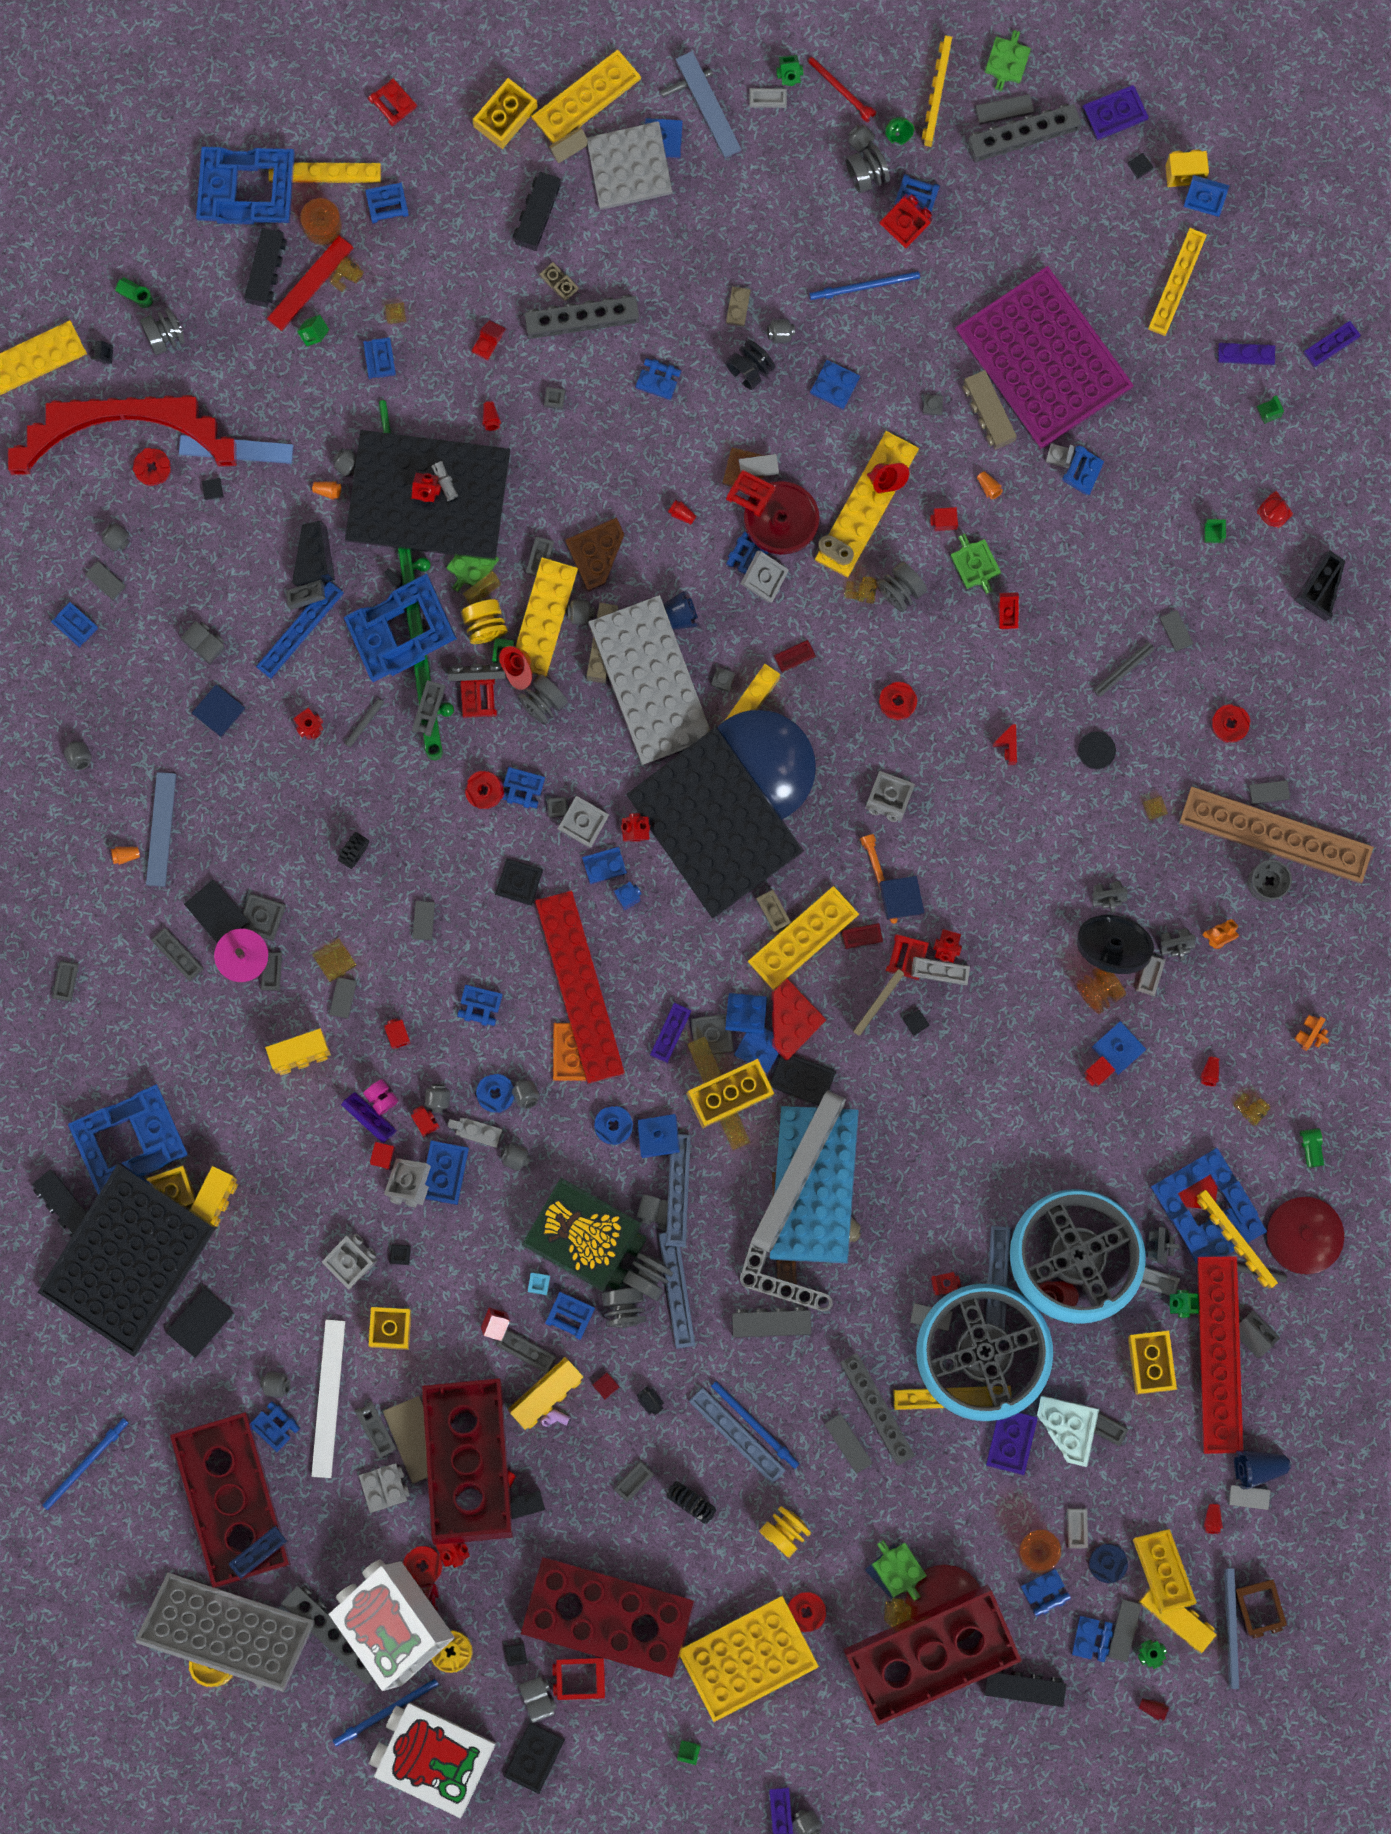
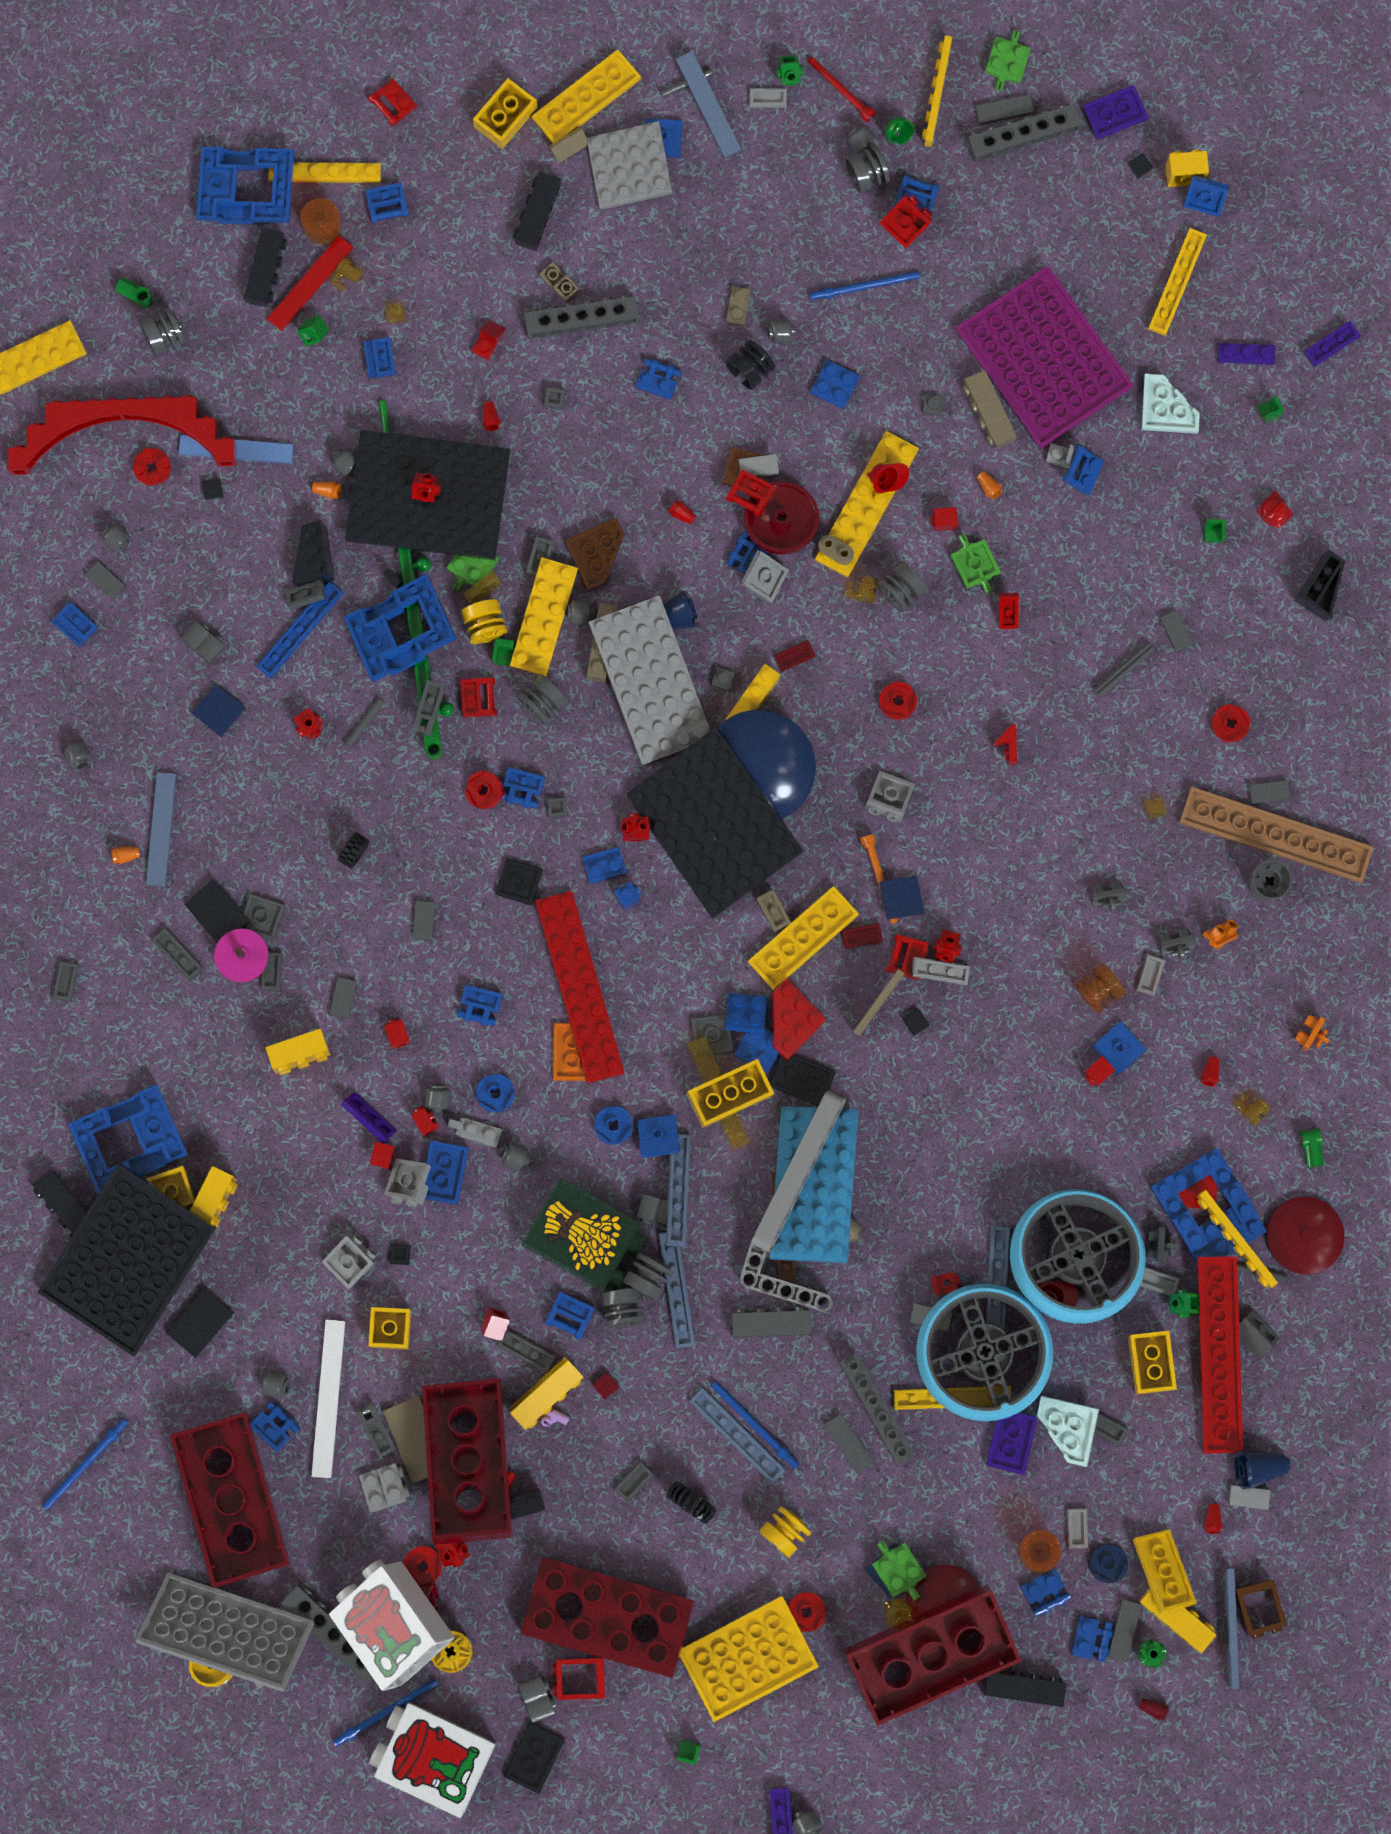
black tile [91,340,113,364] -> none
dark blue tile [228,1526,288,1579] -> none
clear yellow piece [312,939,357,982] -> none
dark pink wheel [363,1079,399,1116] -> none
light grey pin [431,461,458,501] -> none
dark grey plate [448,663,506,681] -> none
red piece [499,646,532,690] -> none
black tile [505,1643,527,1667] -> none
dark grey head [512,1079,540,1109] -> none
medium azure plate [528,1273,550,1295] -> none
light grey plate [557,796,609,848] -> none
black brick [636,1386,664,1416] -> none
dark purple plate [650,1003,692,1064] -> none
black dish [1077,915,1154,974] -> none
black tile [1078,731,1116,770] -> none
none -> light aqua plate [1142,374,1200,434]

